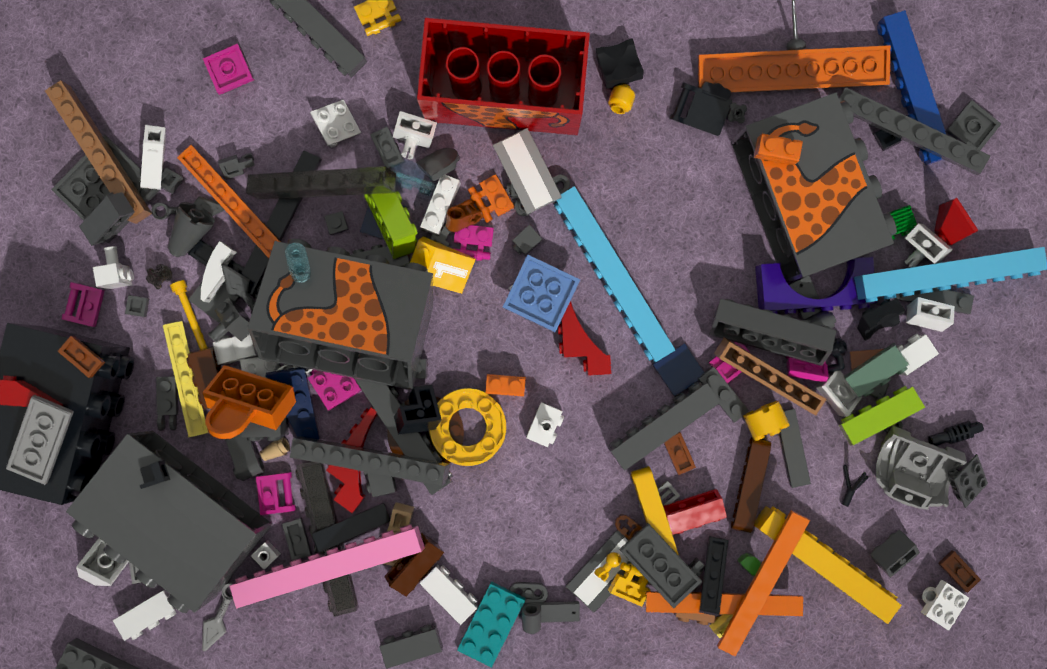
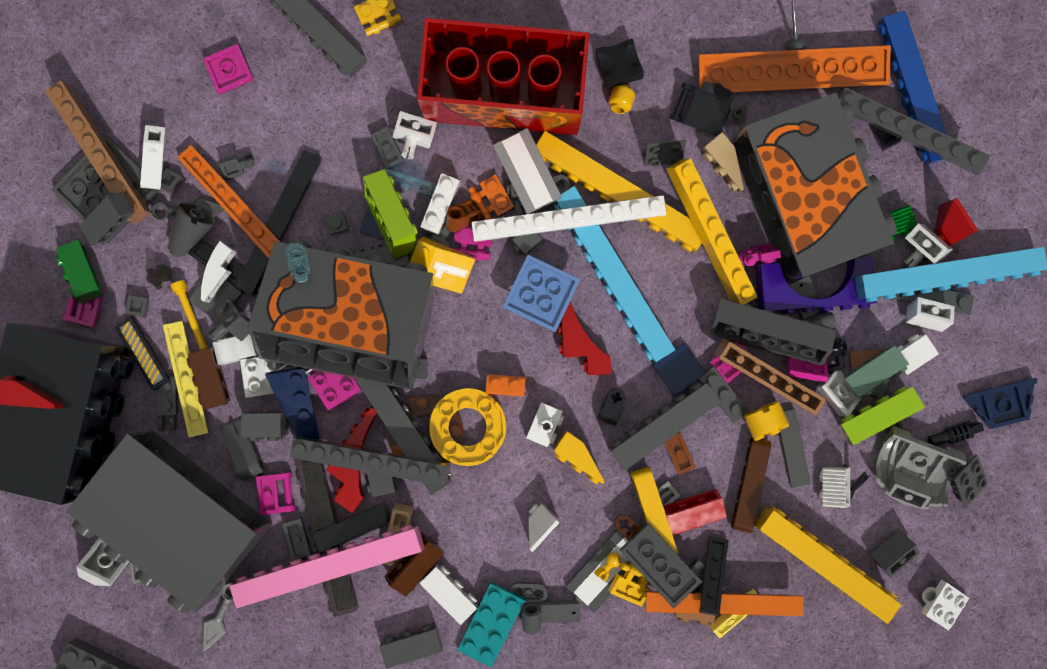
light grey tile [6,395,74,485] -> none
dark orange plate [58,336,105,378] -> none
white brick [93,246,134,289] -> none
white brick [113,590,177,641] -> none
black panel [140,460,171,489] -> none
orange brick [203,365,296,439] -> none
dark grey piece [222,265,255,311] -> none
clear smoke brick [246,166,396,200] -> none
white plate [251,541,281,570] -> none
tan cone [260,437,290,461] -> none
white hinge [310,100,361,148] -> none
black brick [394,385,442,435] -> none
dark grey tile [416,148,460,181] -> none
orange tile [717,510,810,656] -> none
bright green brick [737,553,761,576] -> none
orange brick [754,133,803,165] -> none
black brick [857,298,905,341] -> none
reddish brown plate [938,550,981,593] -> none
dark grey plate [946,100,1001,150] -> none
none -> green brick [56,239,103,304]
none -> tile [115,317,170,391]
none -> white plate [472,196,666,242]
none -> white slope [528,502,559,552]
none -> yellow brick [536,131,702,252]
none -> yellow slope [553,430,605,484]
none -> black piece [597,388,625,426]
none -> dark grey hinge [644,140,686,167]
none -> yellow brick [666,158,757,305]
none -> tan slope [702,132,744,194]
none -> dark pink plate [738,243,781,266]
none -> white brick [819,466,850,508]
none -> dark blue wing [962,378,1037,429]

